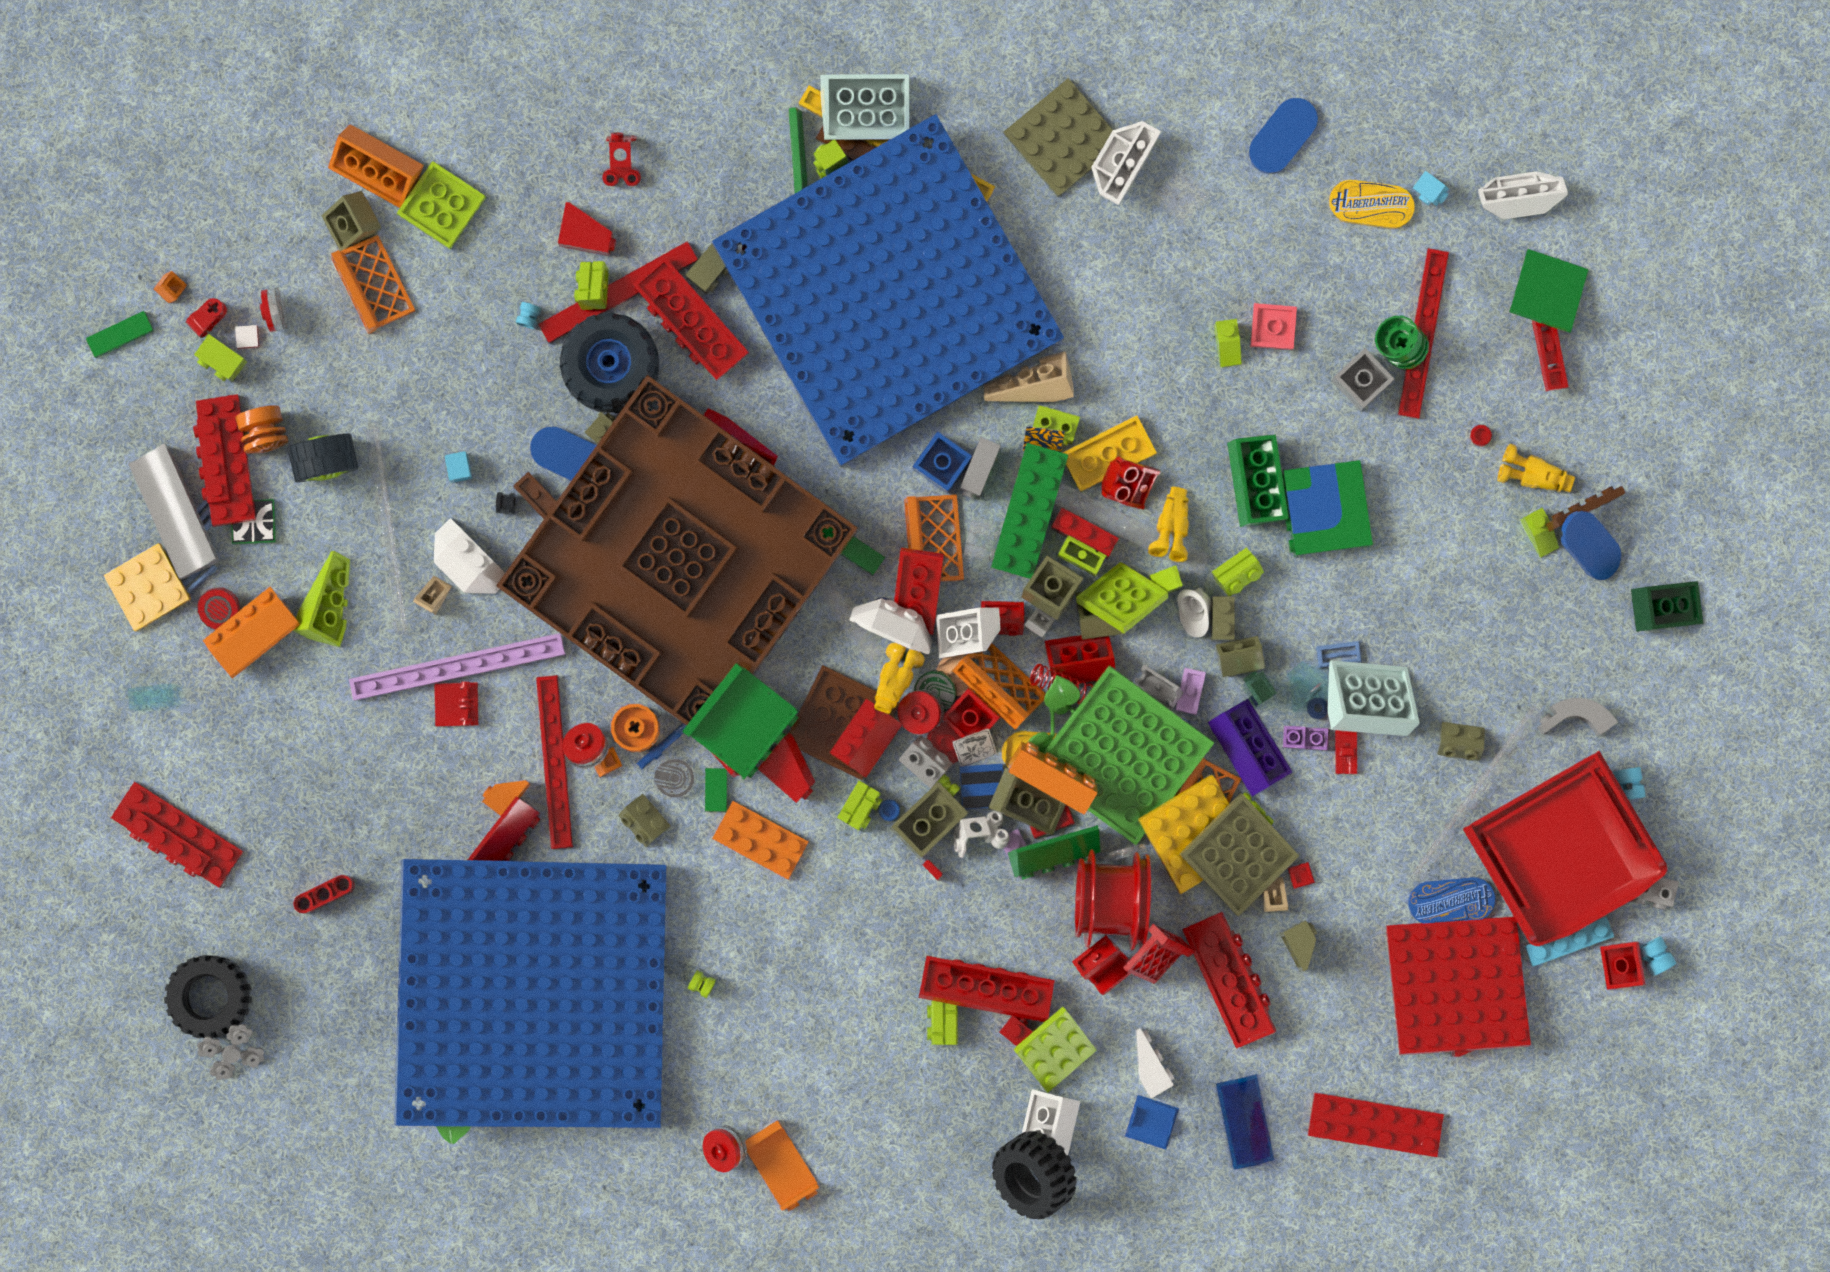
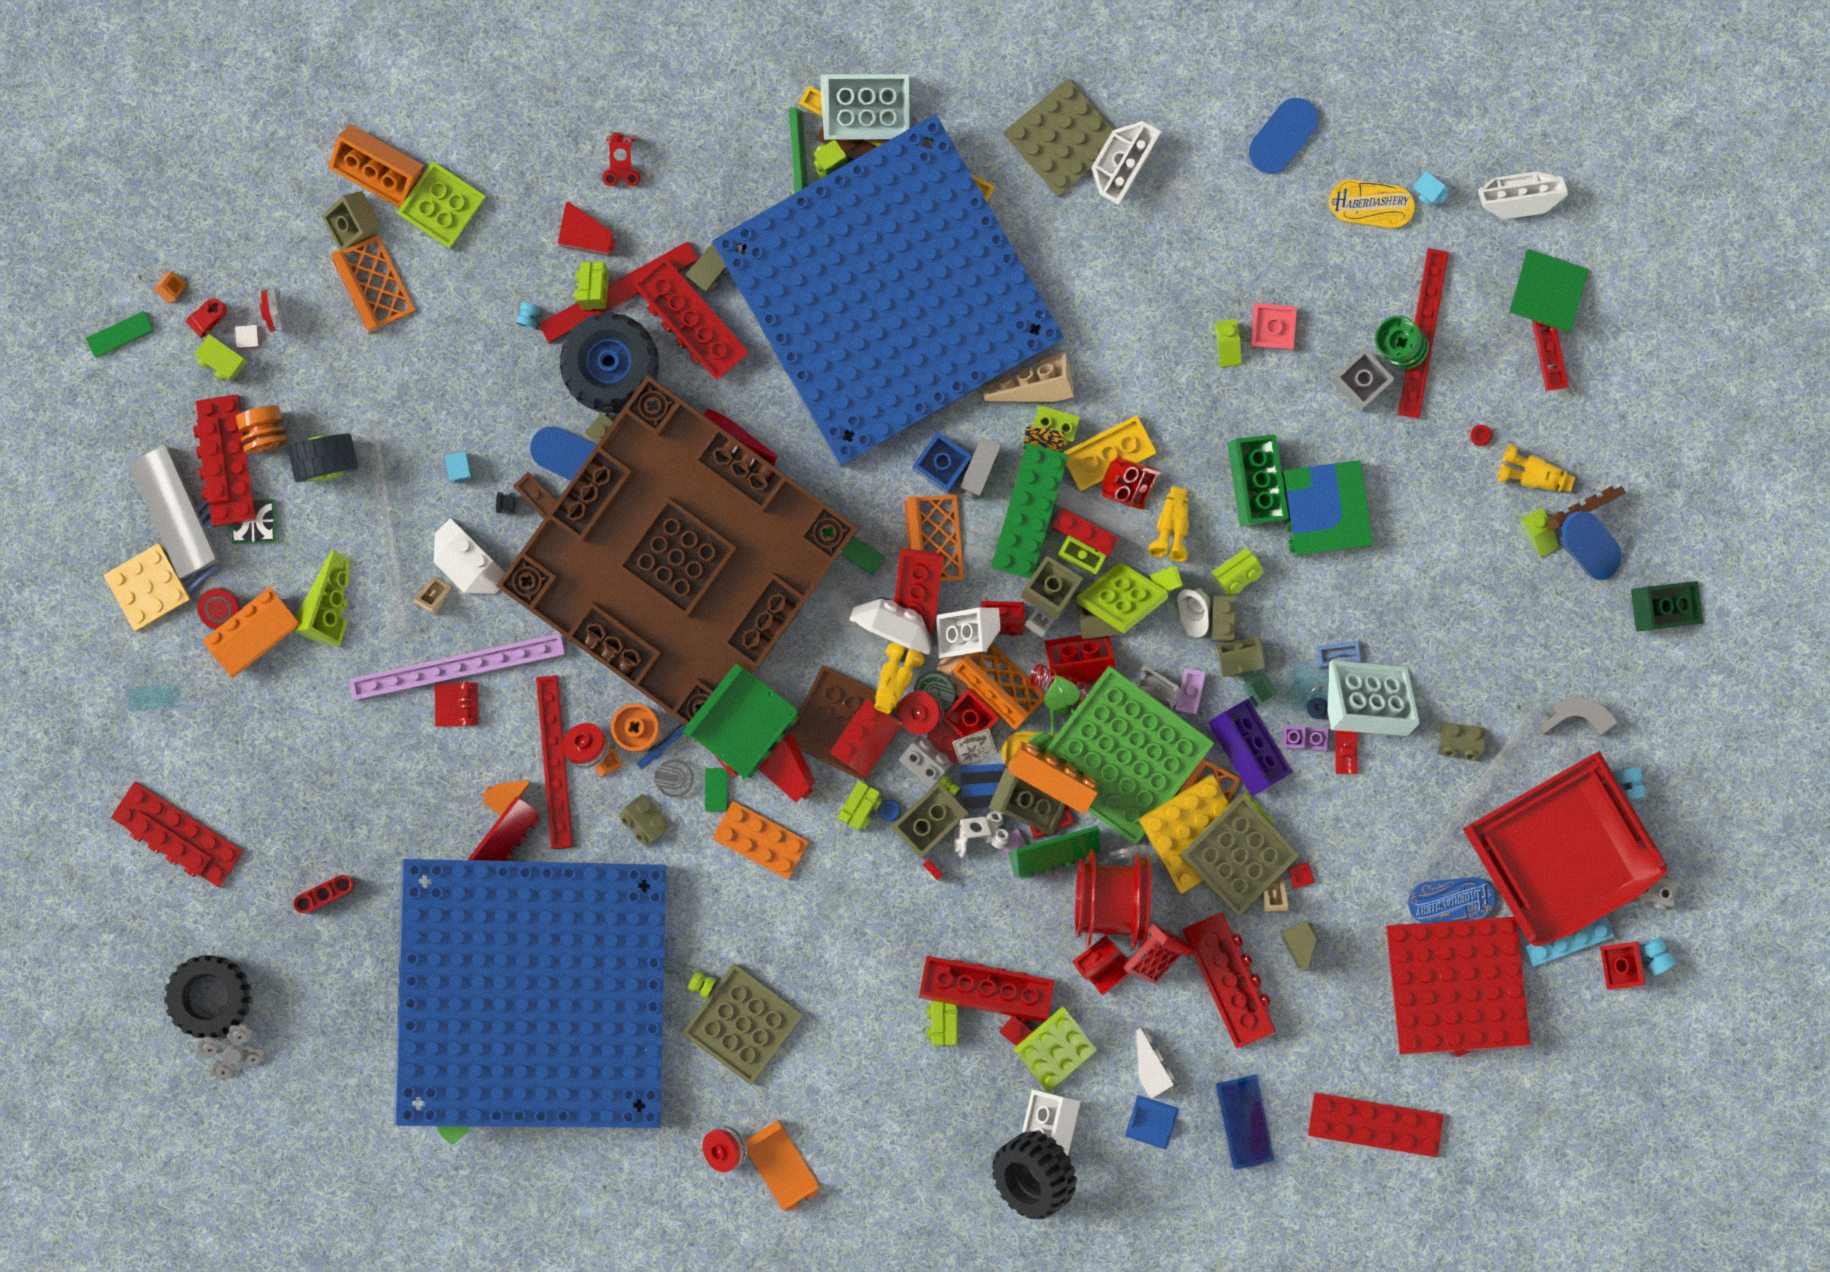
none -> olive plate [682,963,803,1085]

